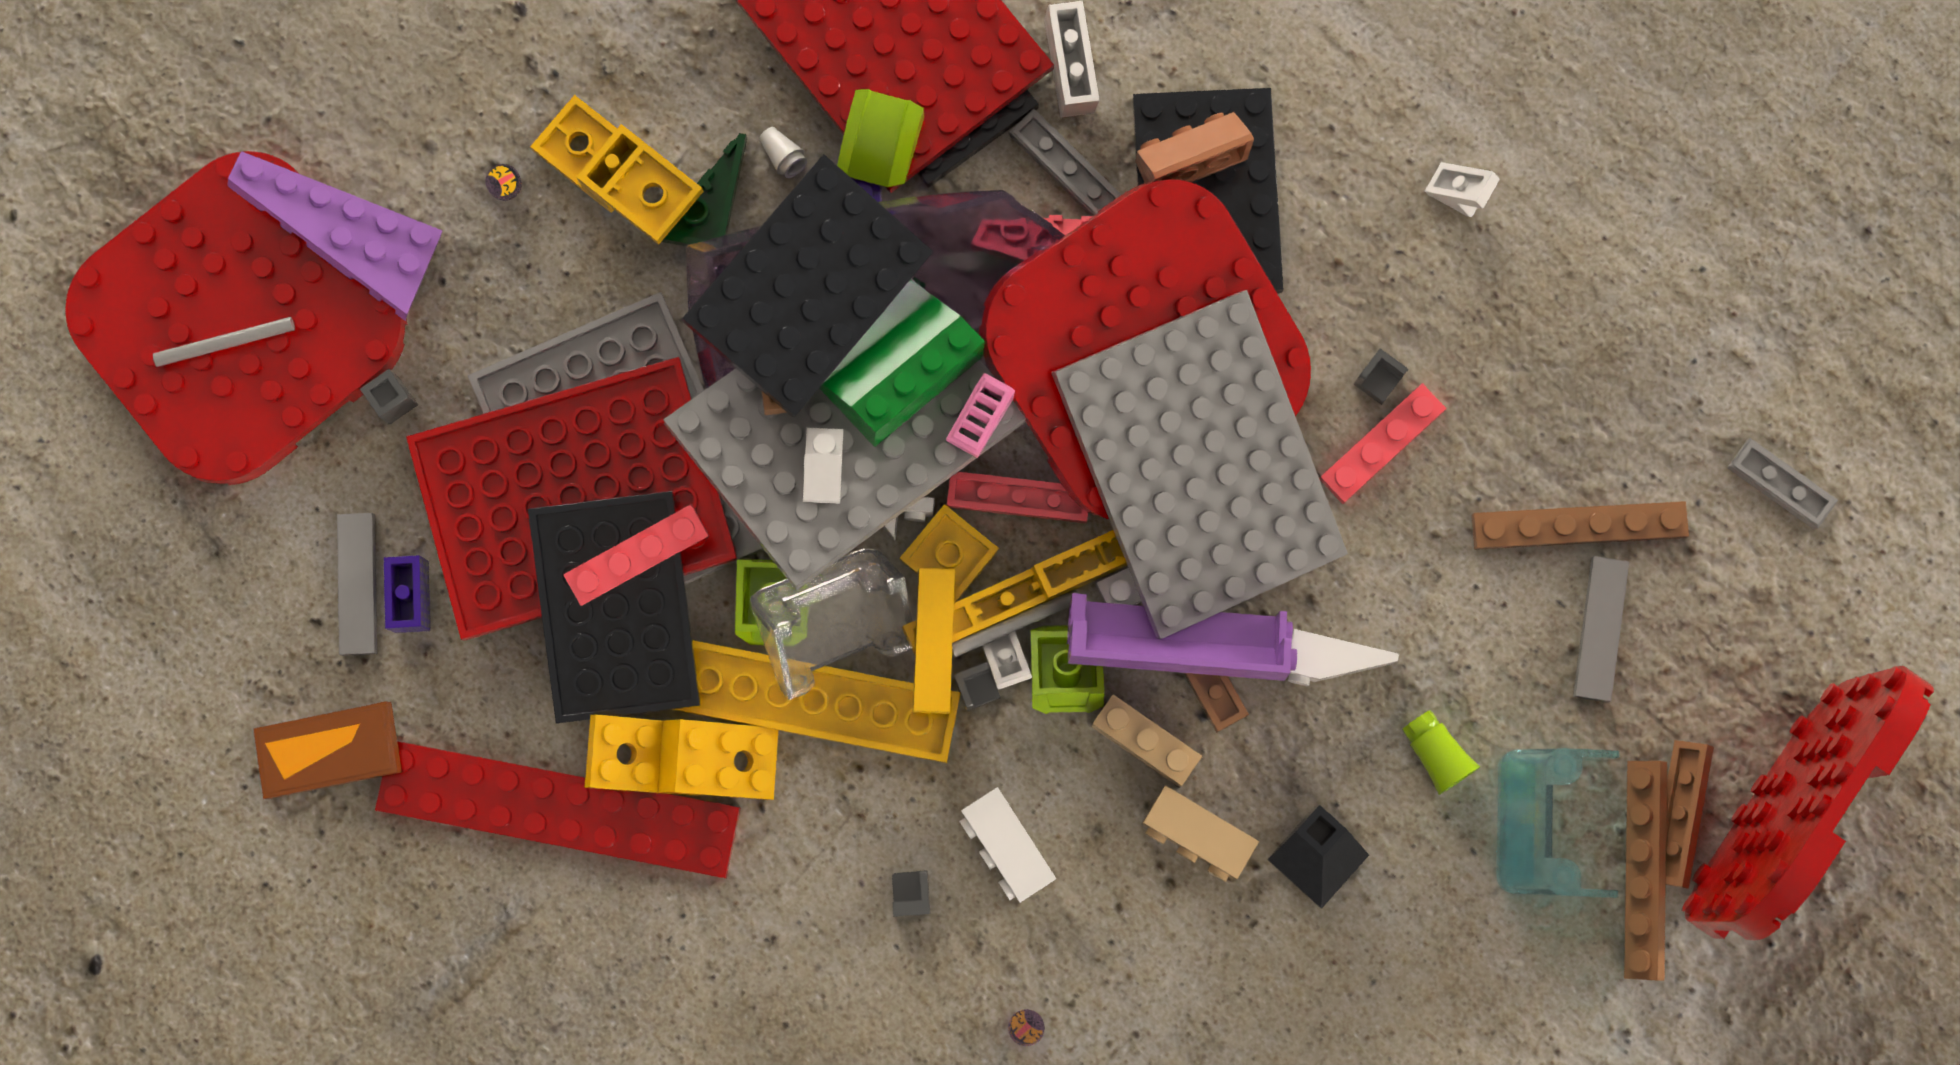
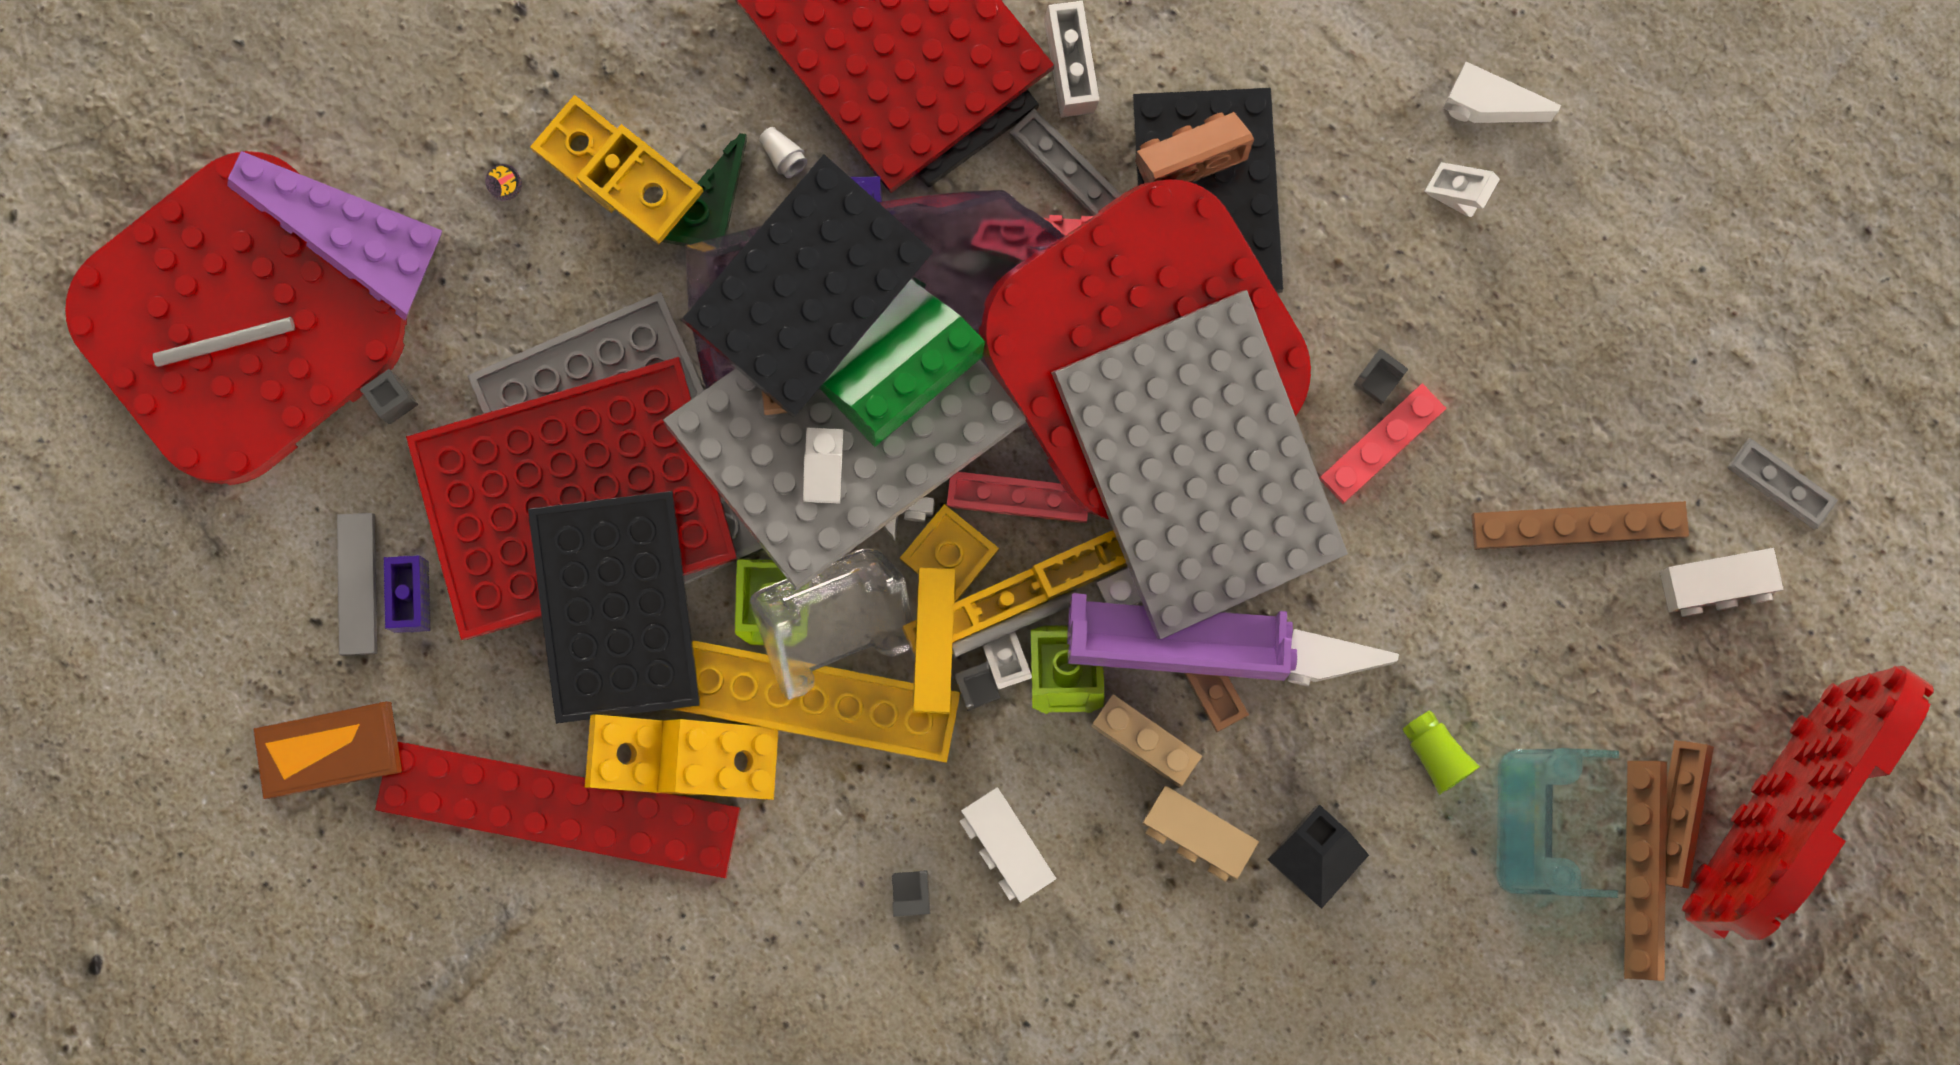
coral plate [563,504,709,606] -> none
lime slope [837,89,924,187] -> none
bright pink slope [946,373,1015,458] -> none
tile [1008,1009,1045,1046] -> none
light grey tile [1573,556,1629,702] -> none
none -> white slope [1443,62,1561,123]
none -> white brick [1660,548,1783,617]

